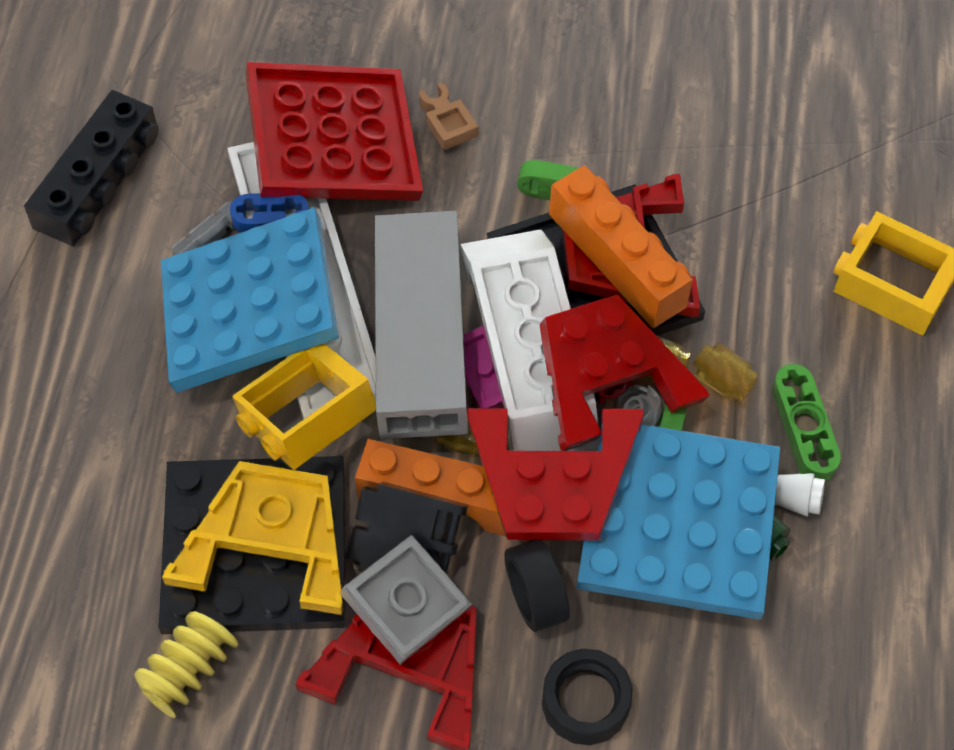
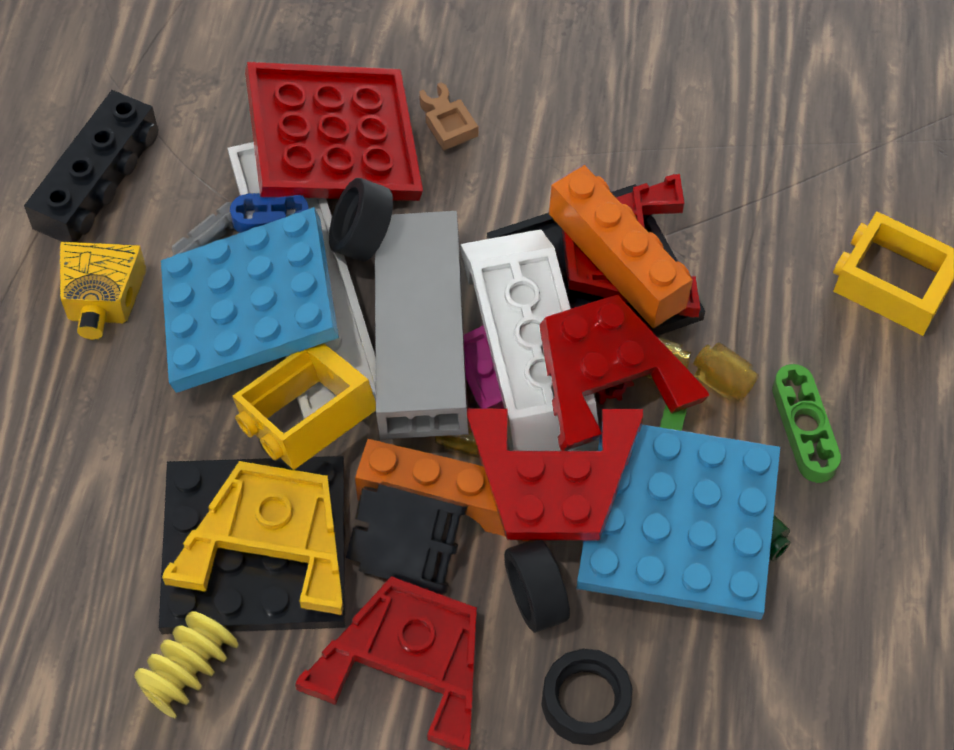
light grey plate [340,535,472,665] -> none
bright green beam [517,160,579,200] -> none
light grey plate [616,385,663,427] -> none
white cone [775,473,825,517] -> none
none -> yellow torso [60,242,146,340]
none -> black tyre [329,178,393,262]

